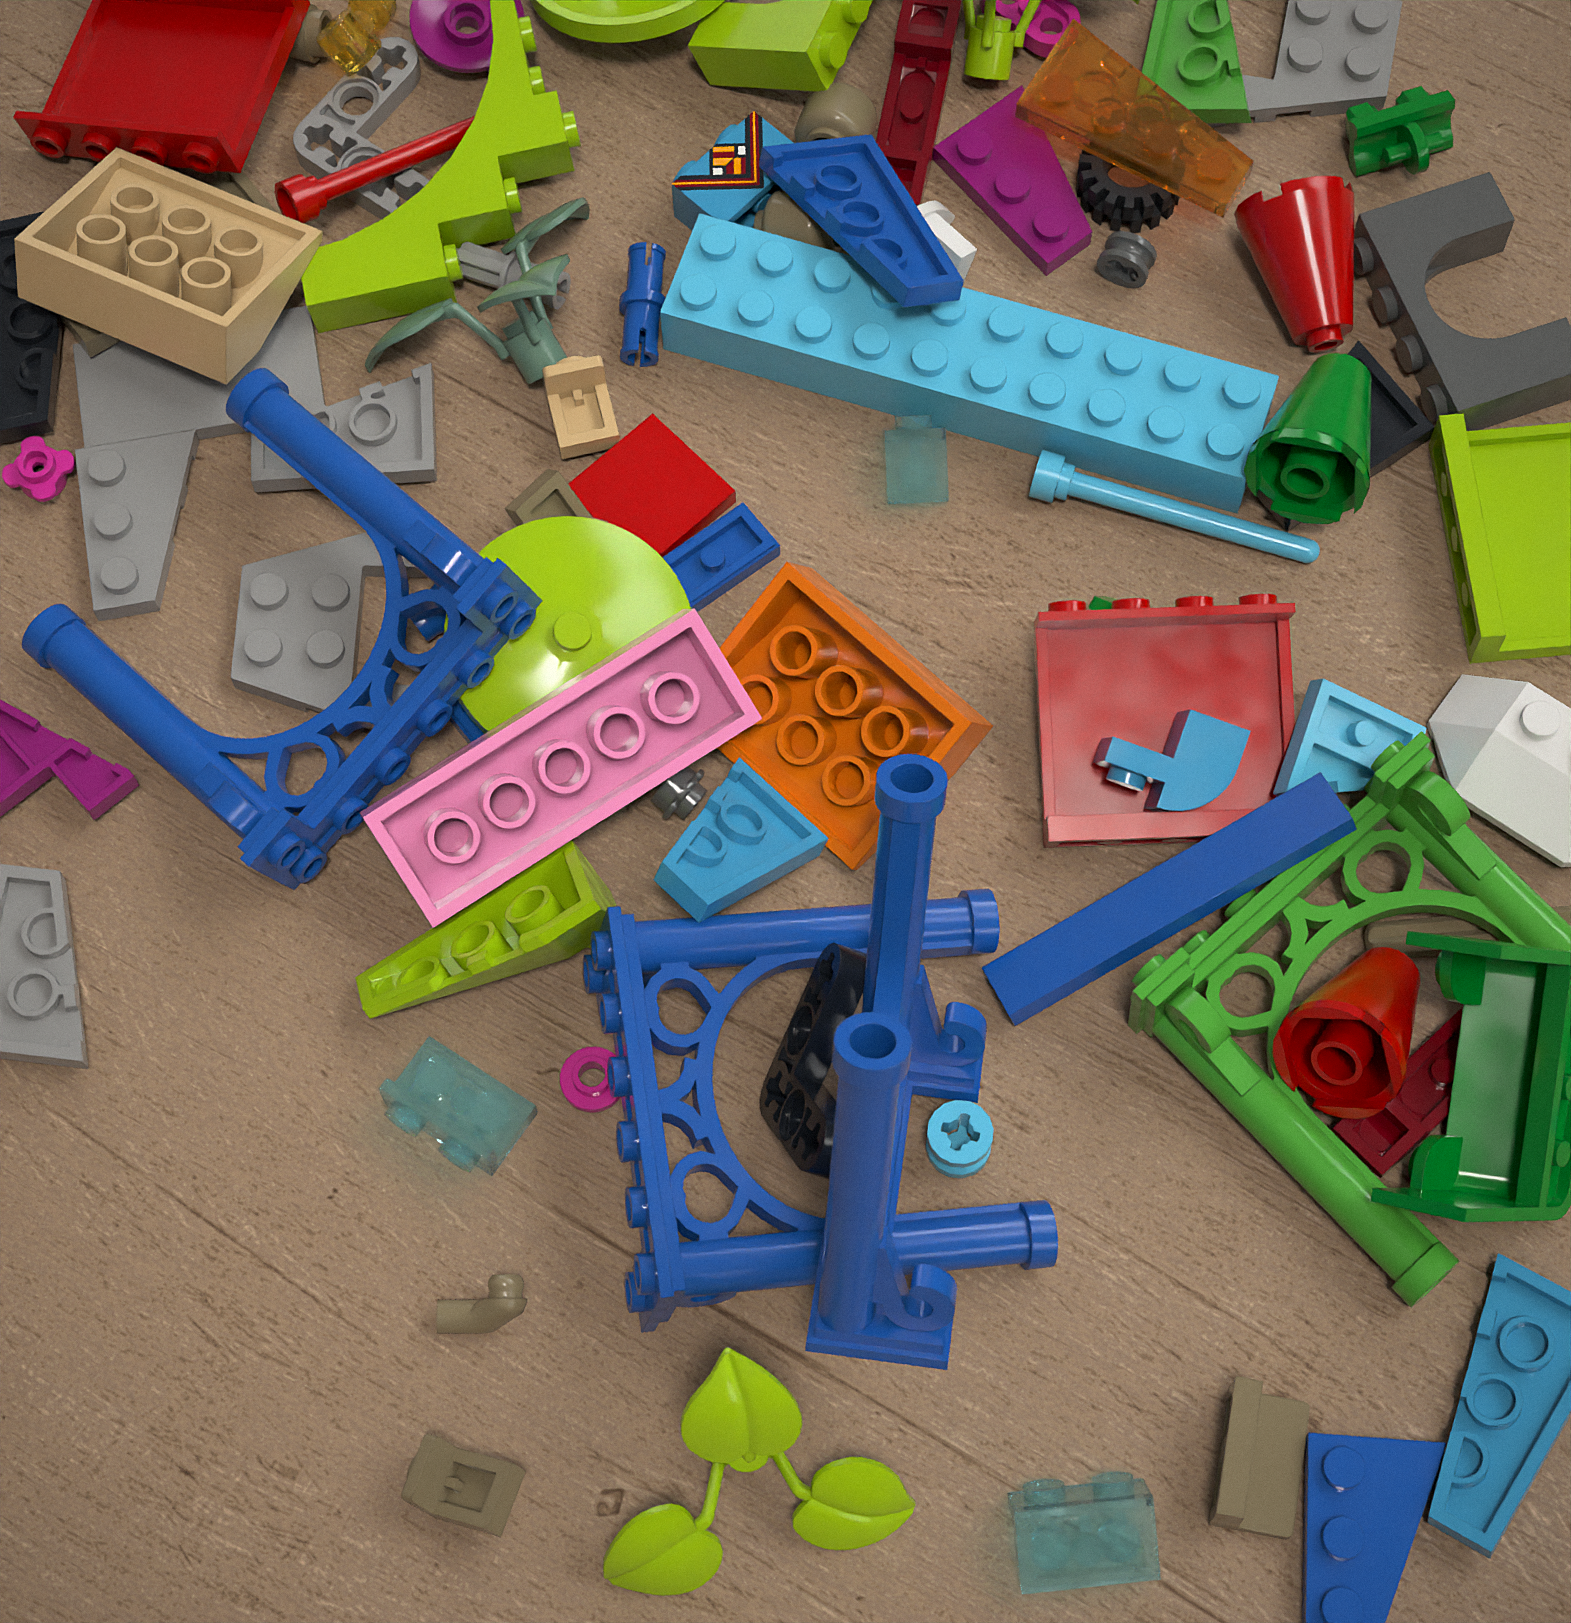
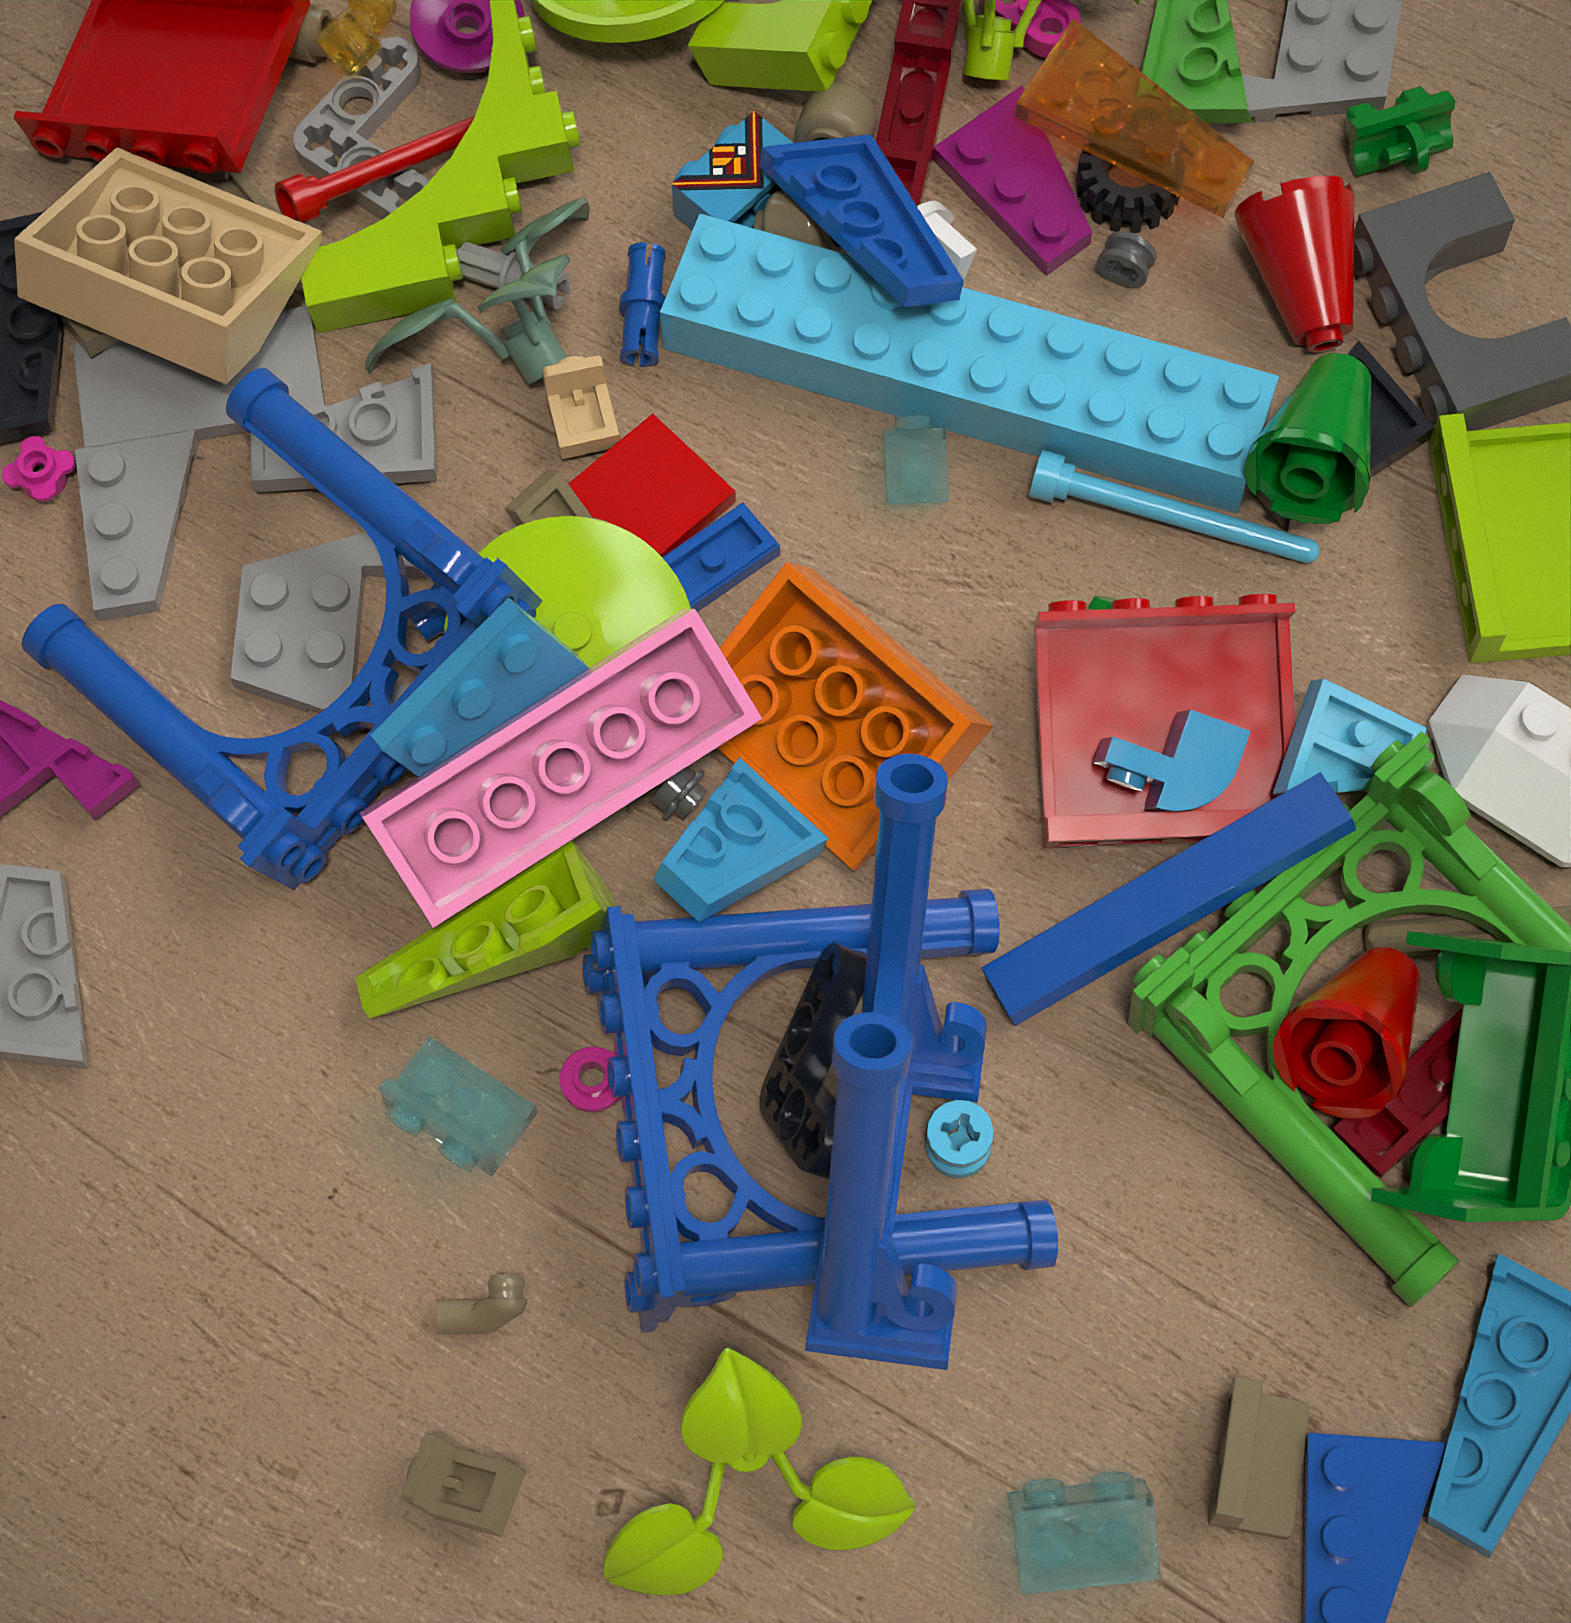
none -> dark azure wing [371,597,590,777]

